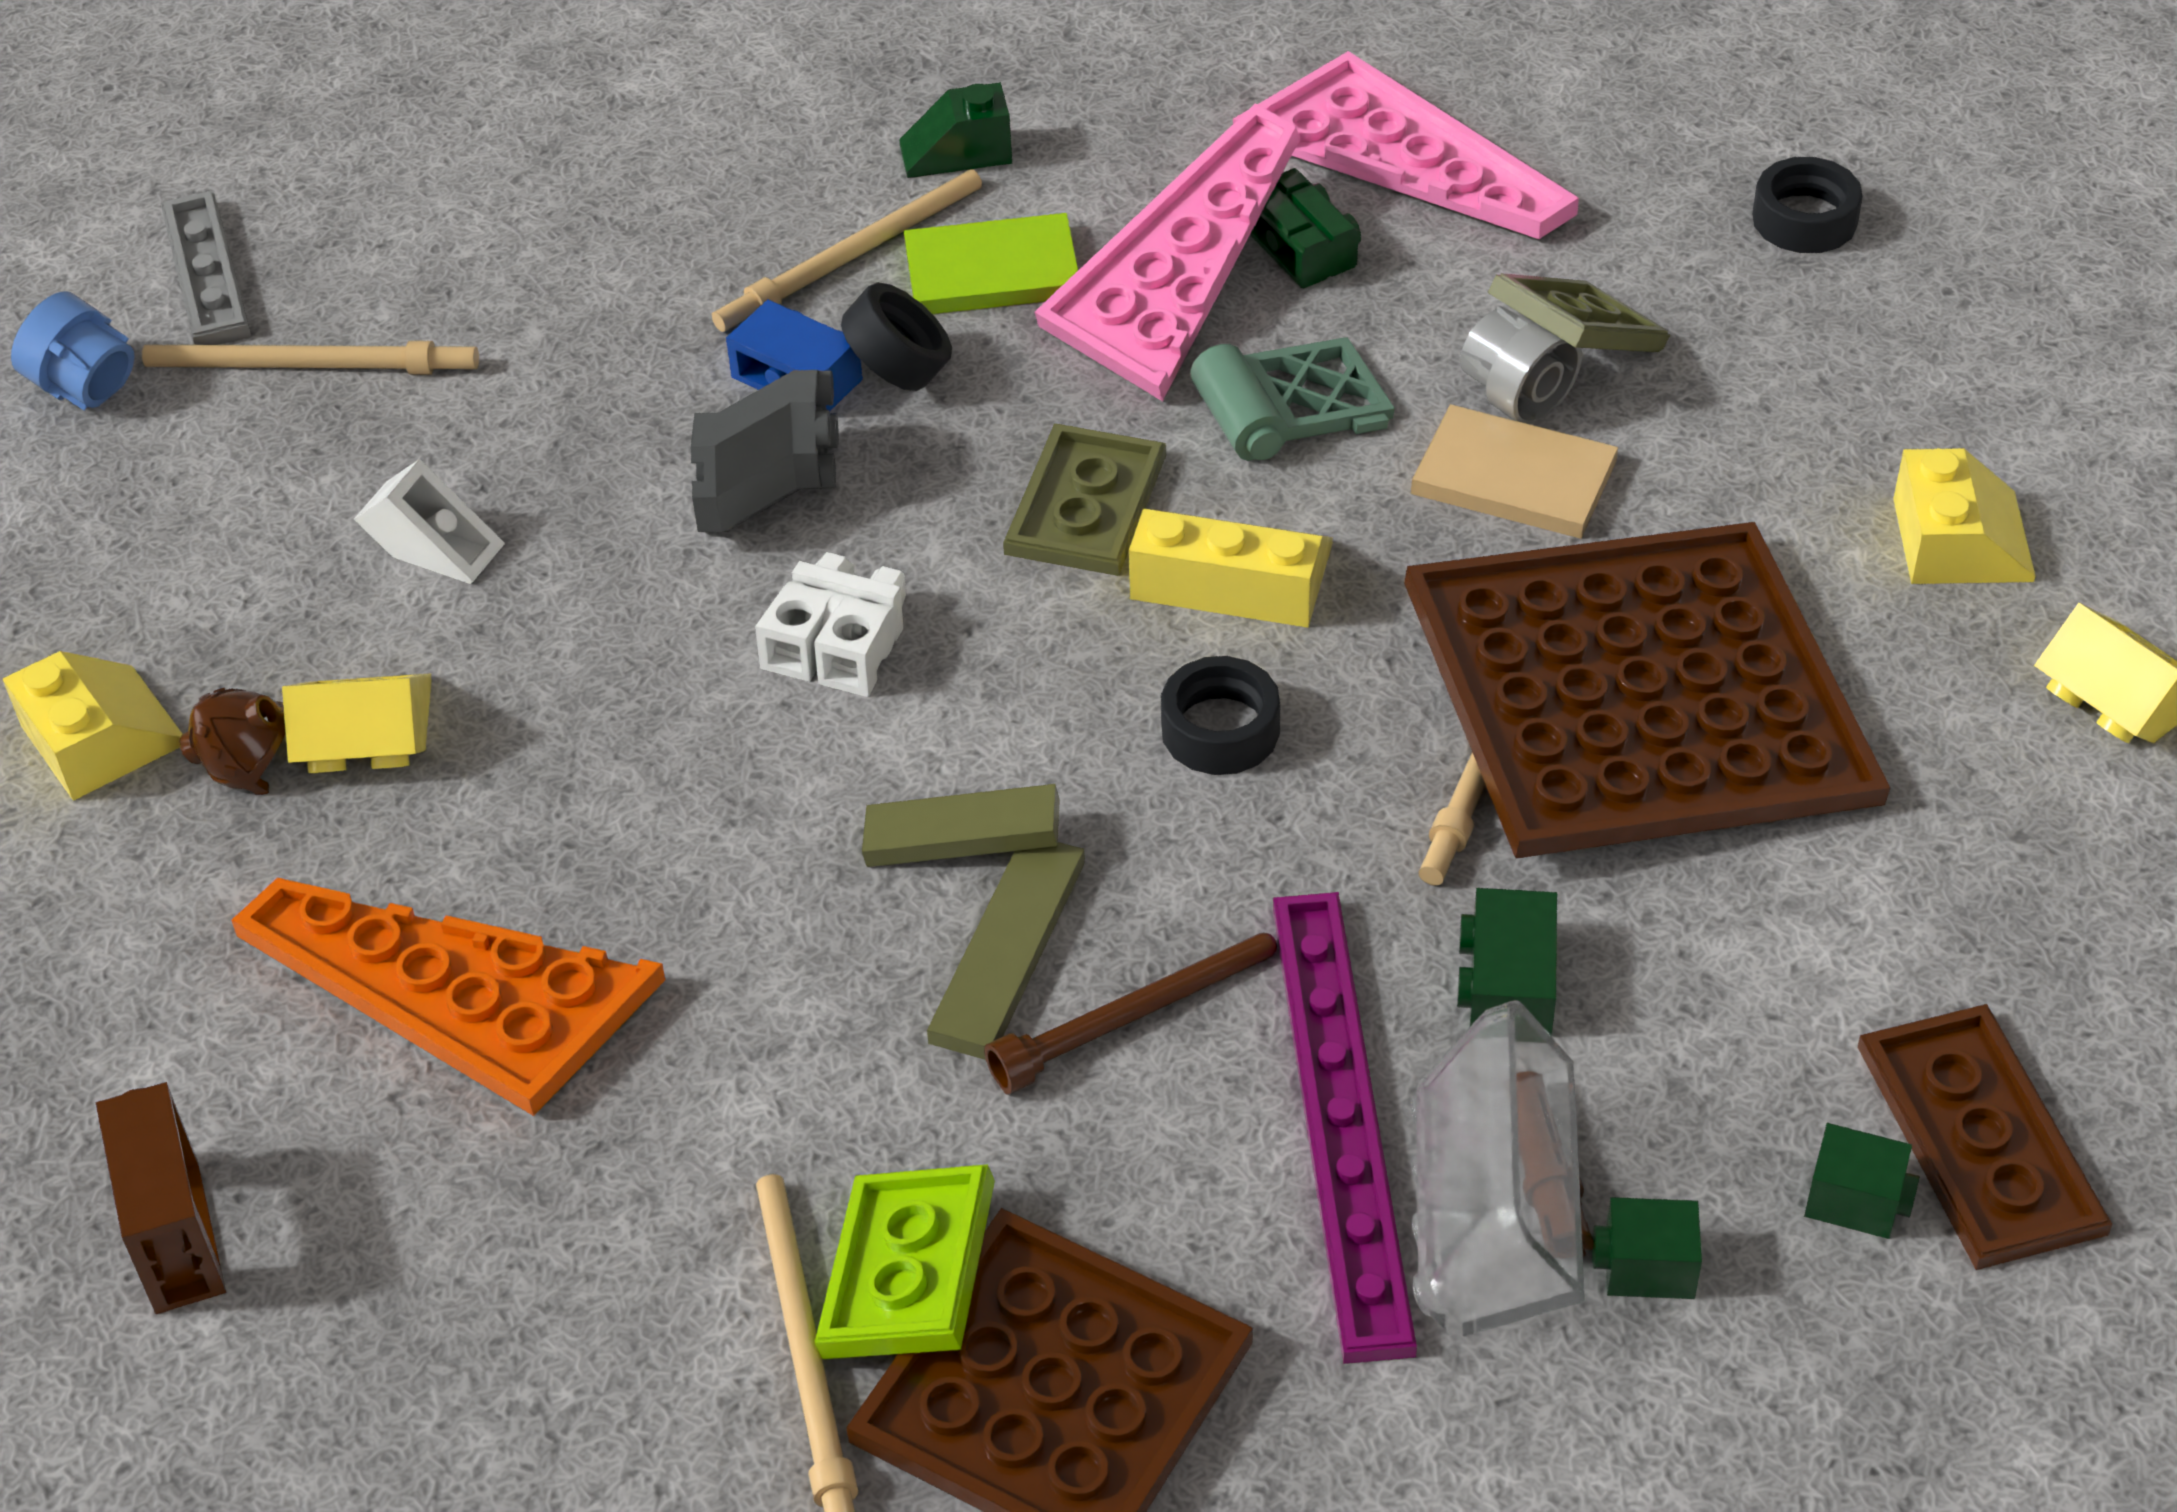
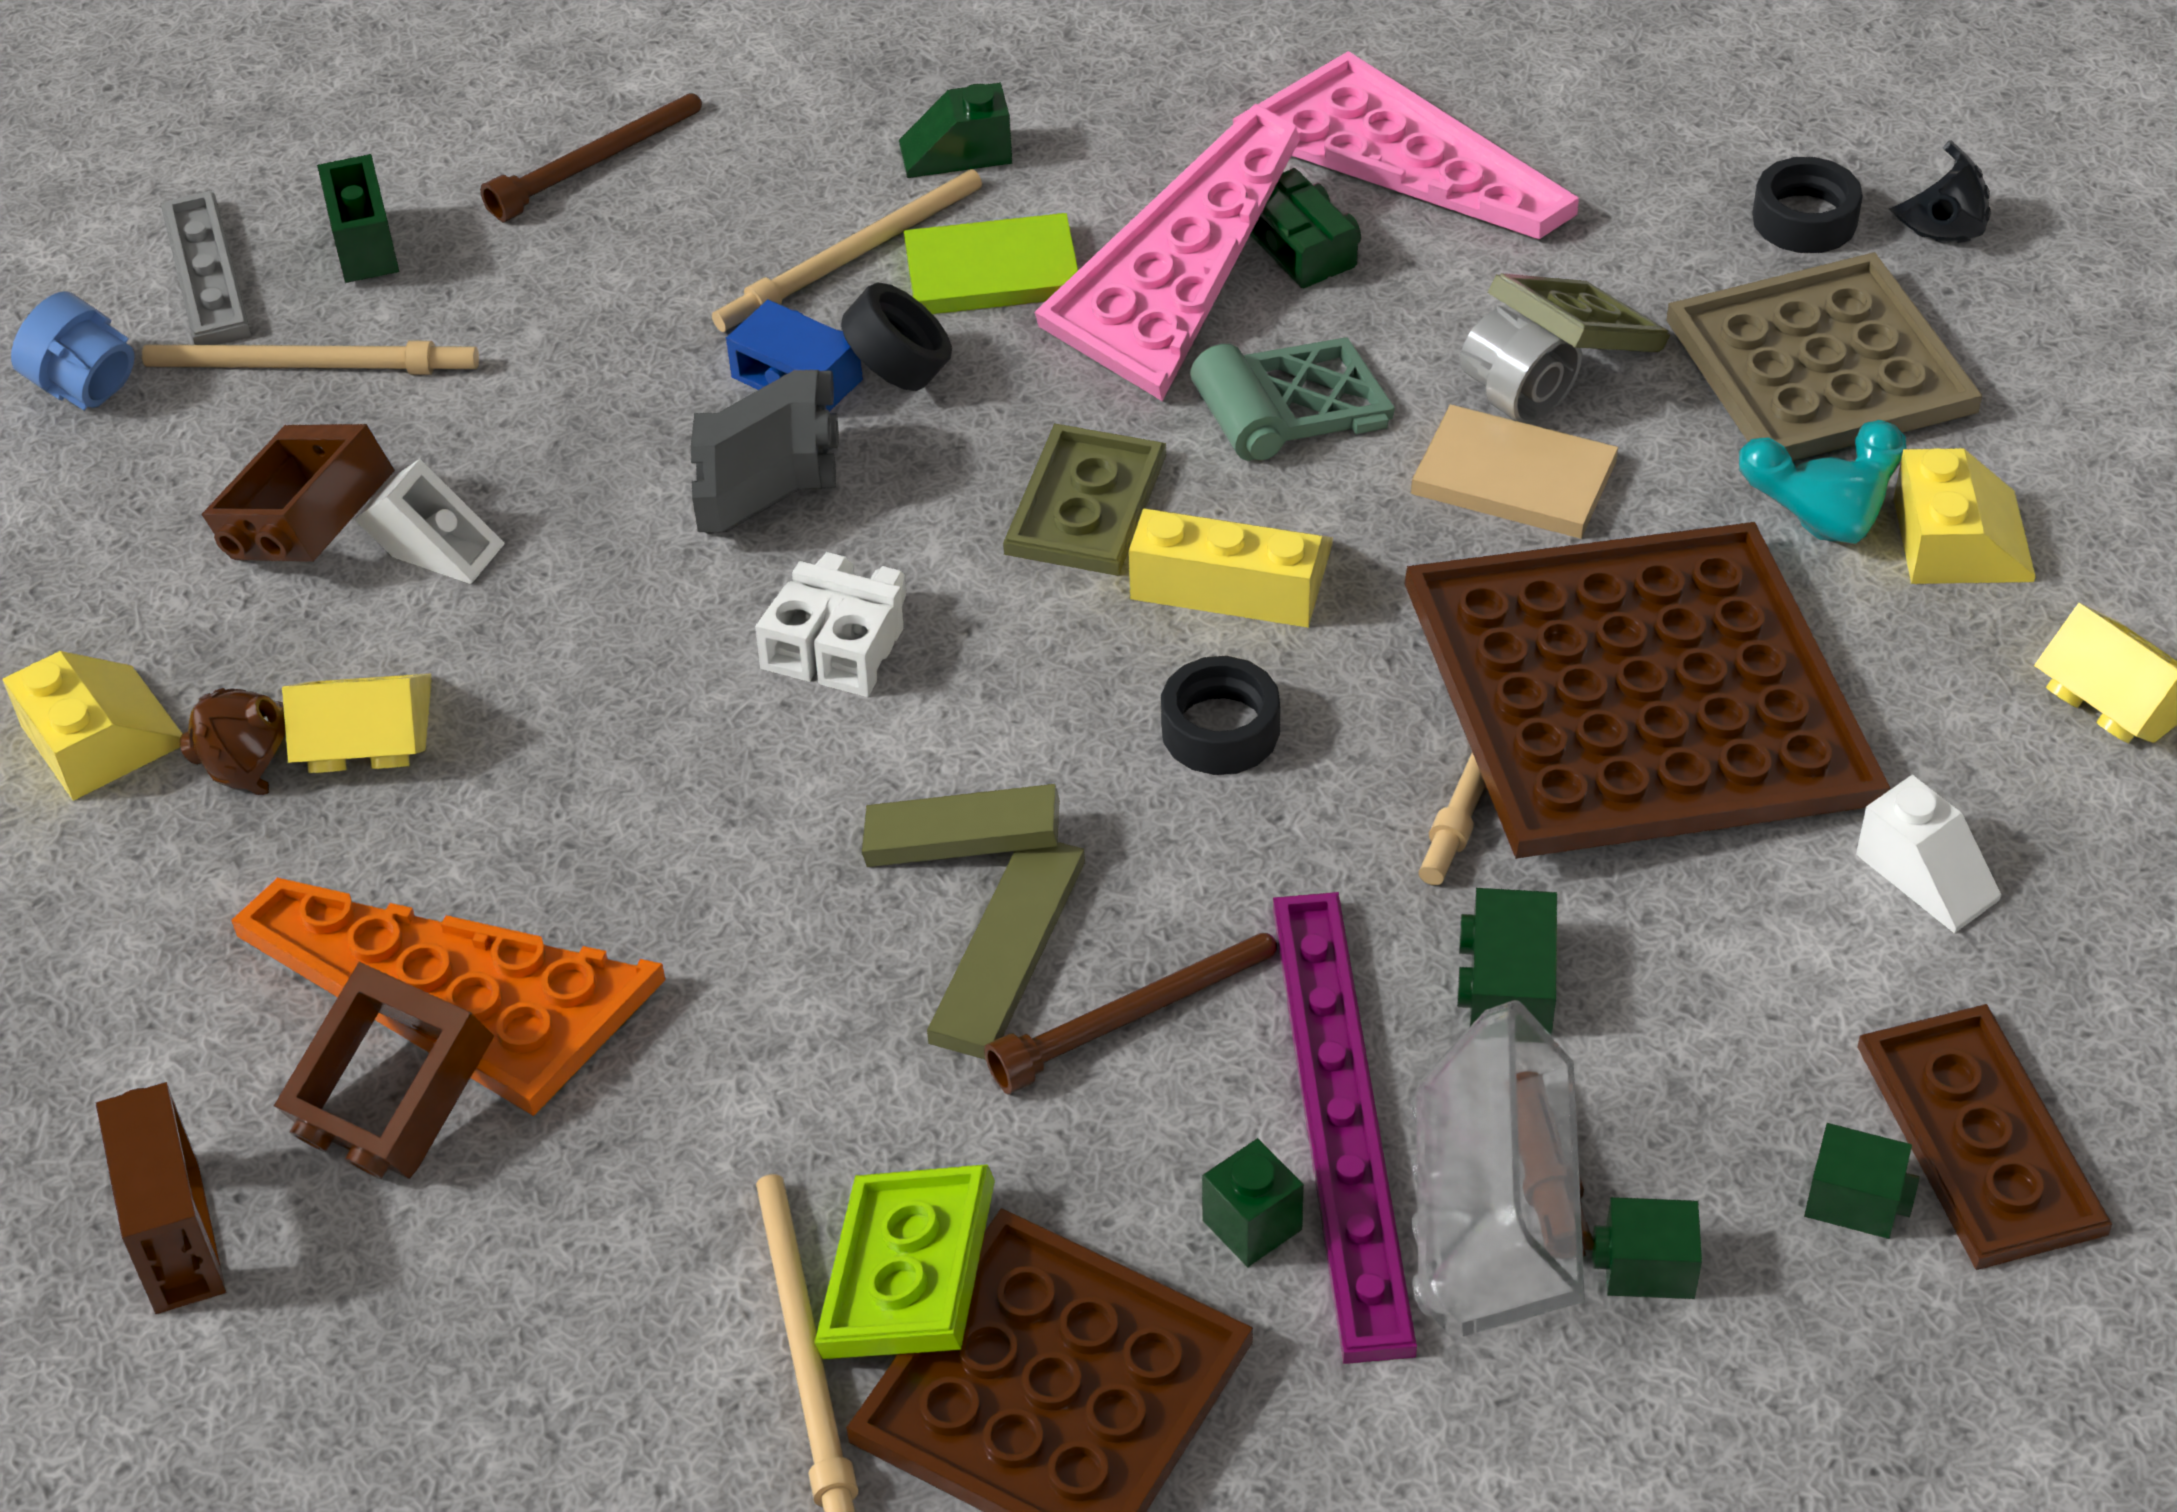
none -> reddish brown window [201,424,395,562]
none -> reddish brown window [274,962,494,1179]
none -> dark green brick [317,154,400,283]
none -> reddish brown piece [480,93,702,223]
none -> dark green brick [1202,1138,1304,1268]
none -> dark tan plate [1666,252,1982,461]
none -> teal head [1739,420,1907,544]
none -> white slope [1856,775,2001,933]
none -> black helmet [1889,140,1991,243]

